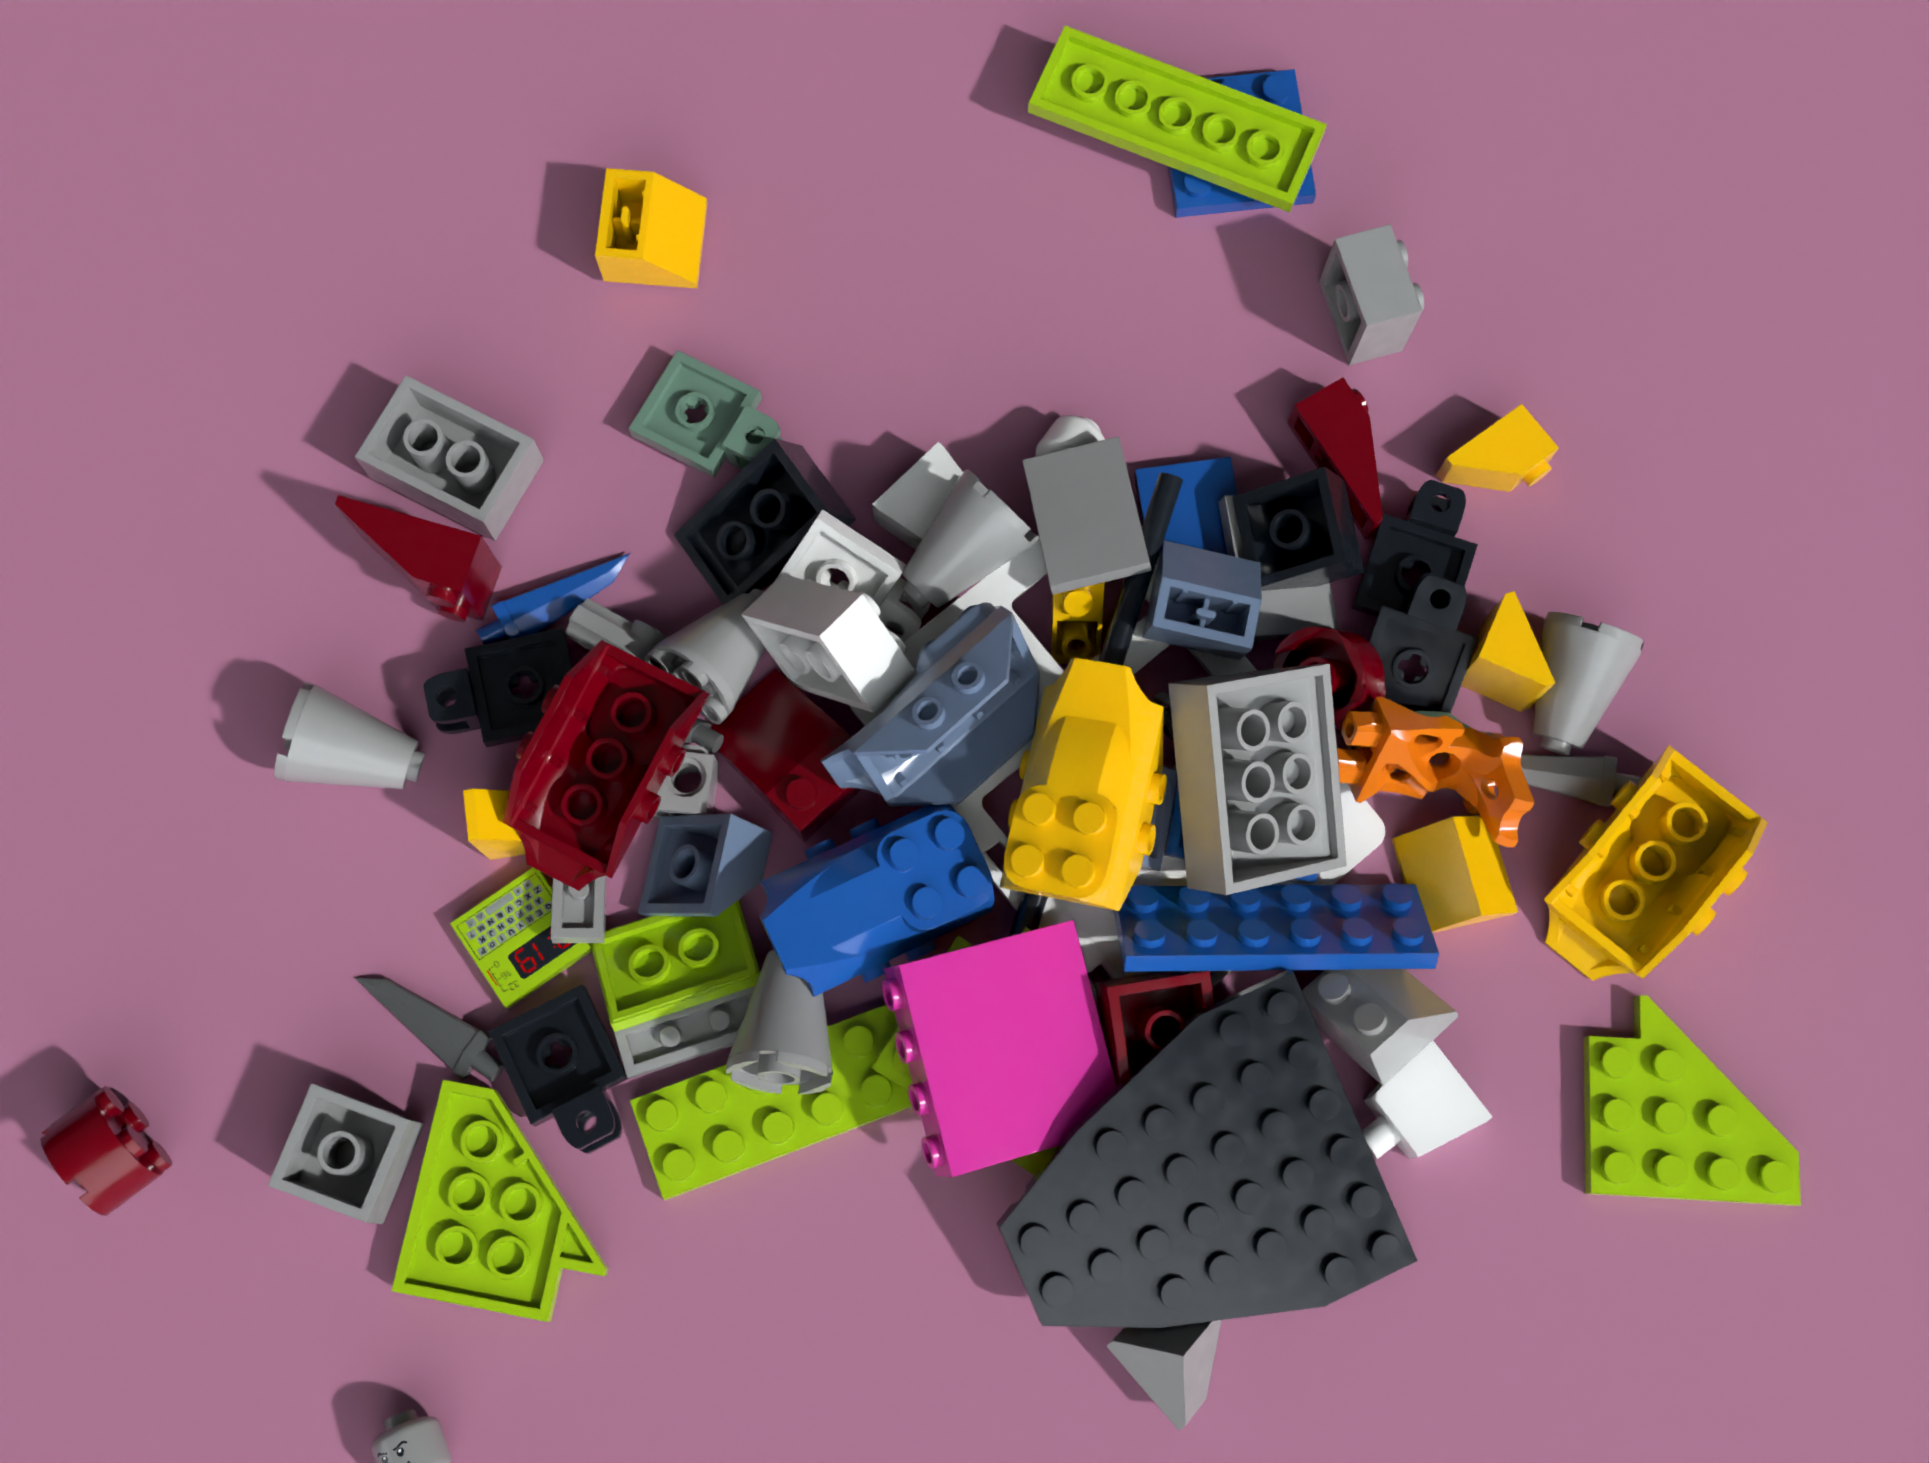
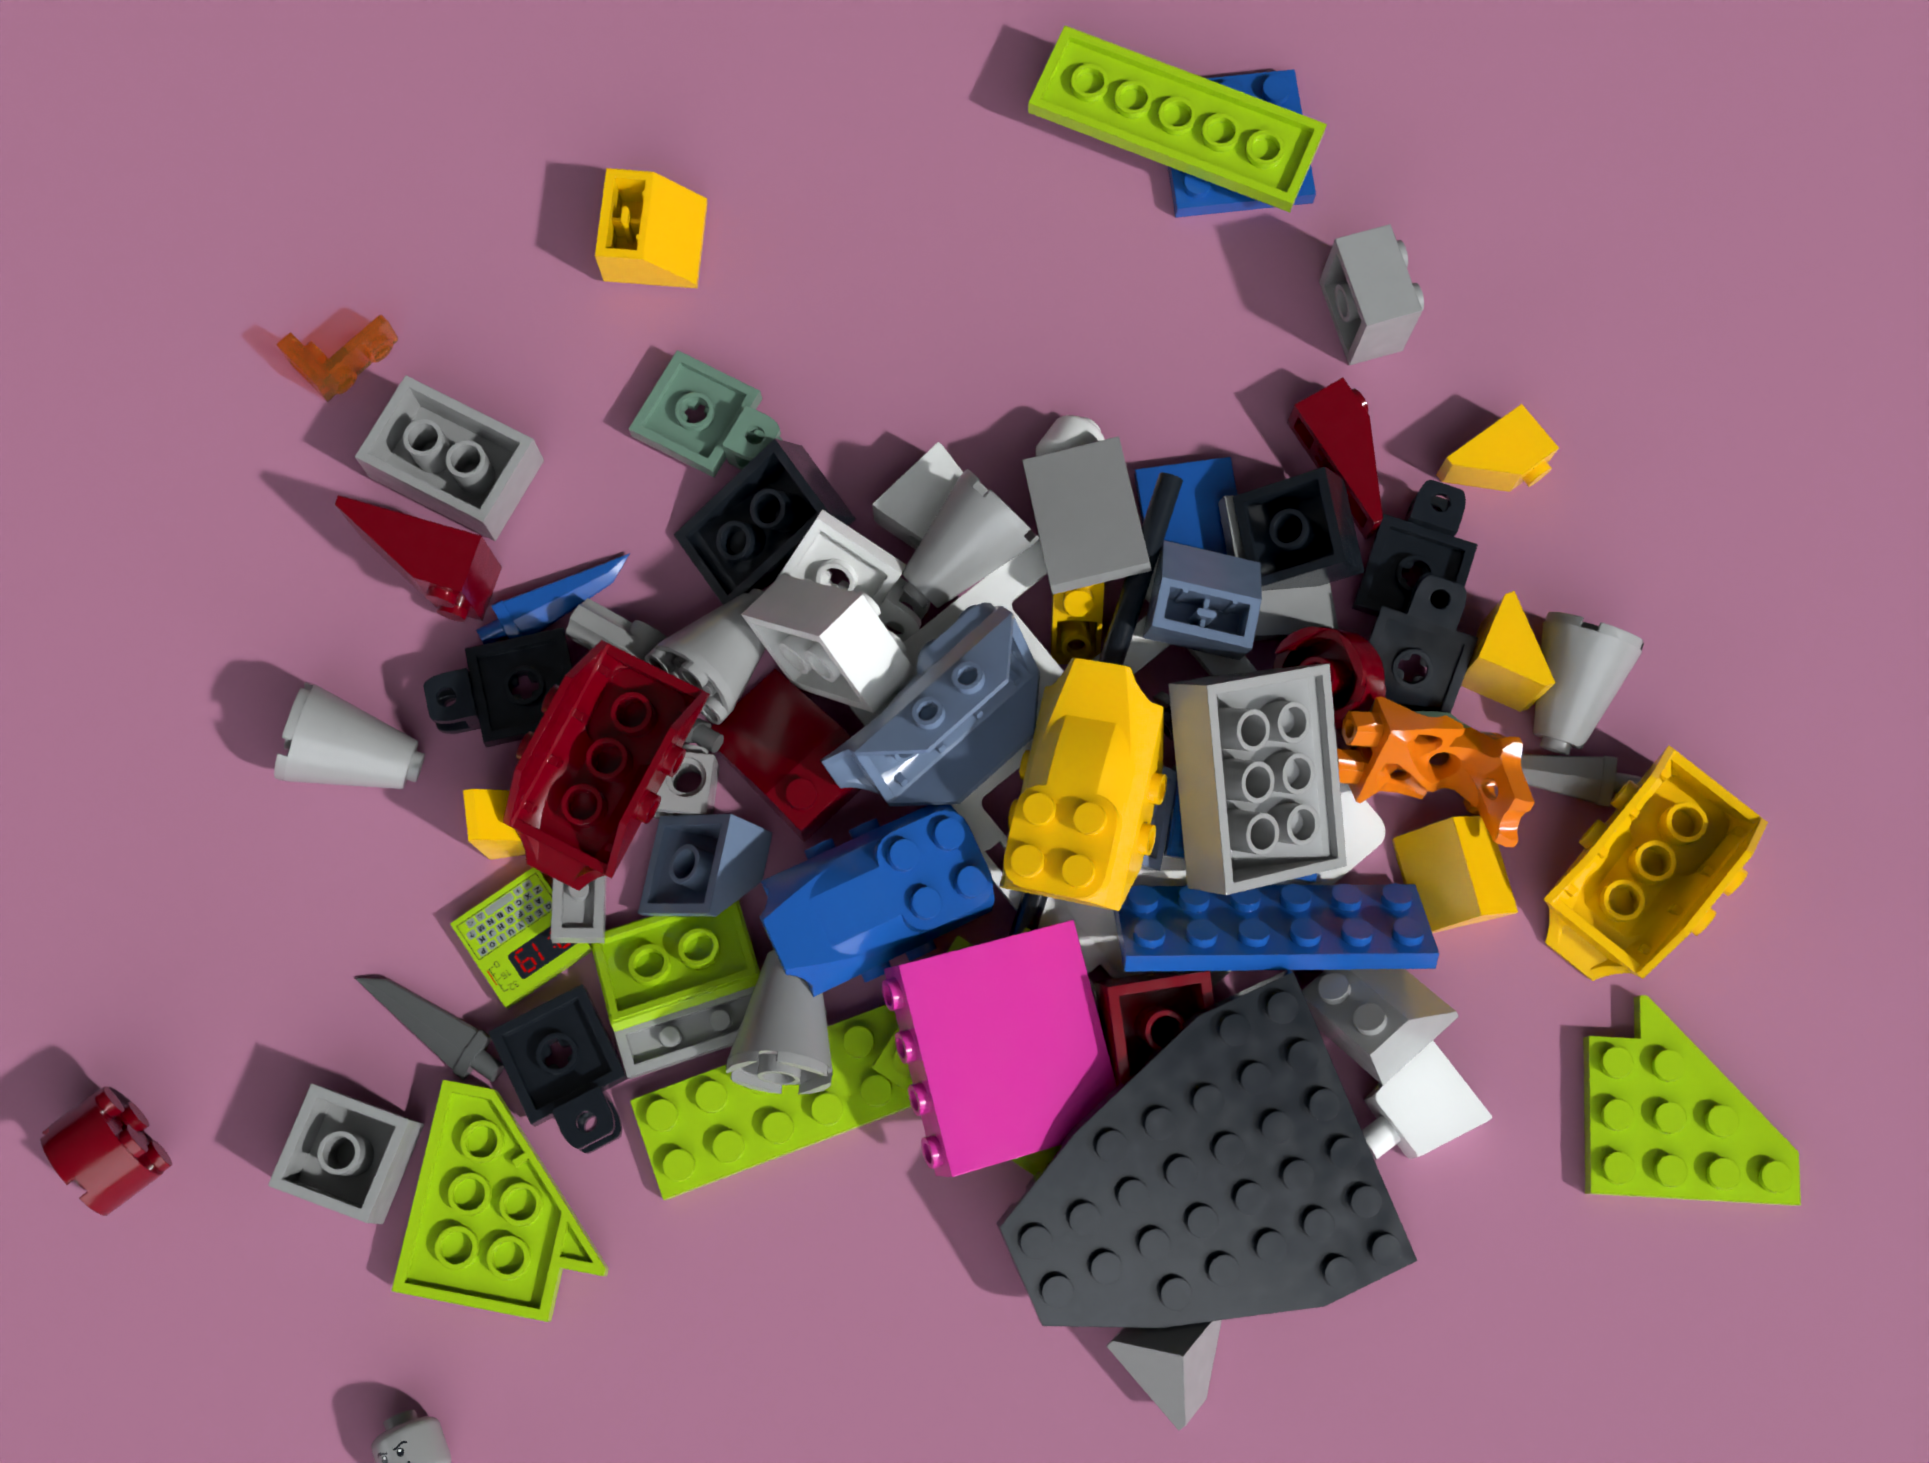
none -> clear orange bracket [276,315,398,402]

